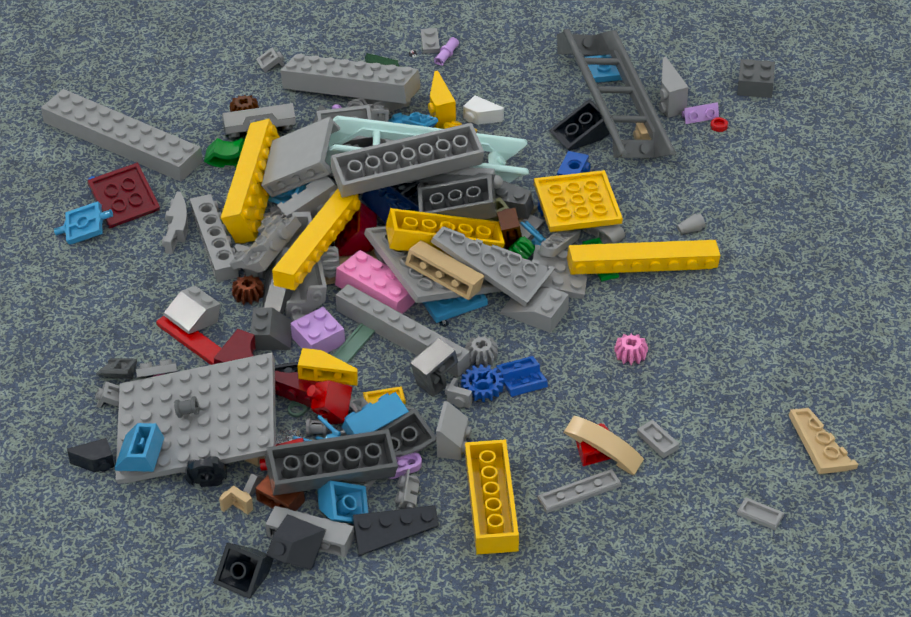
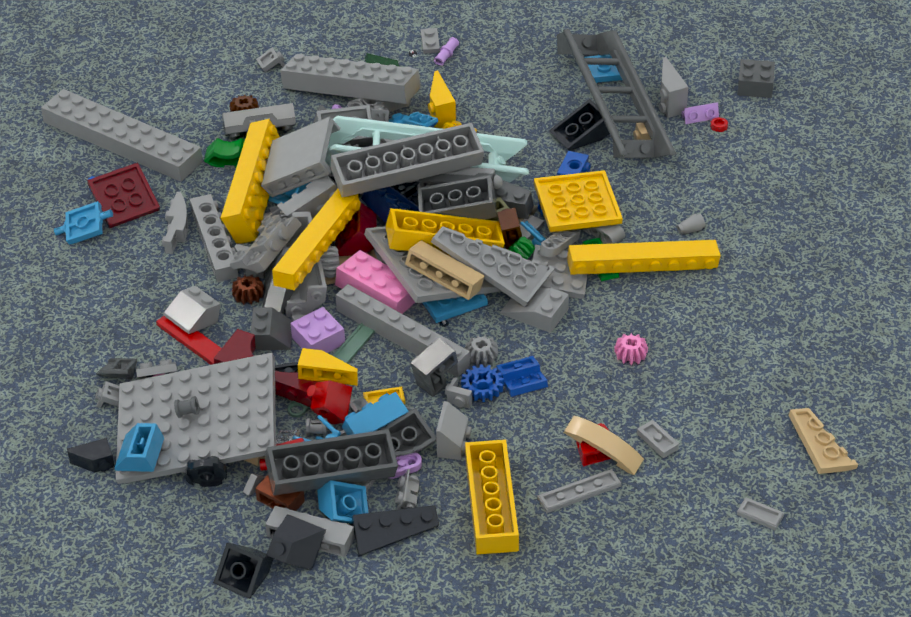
tan bracket [219,486,253,515] -> none
white slope [463,96,504,125] -> none

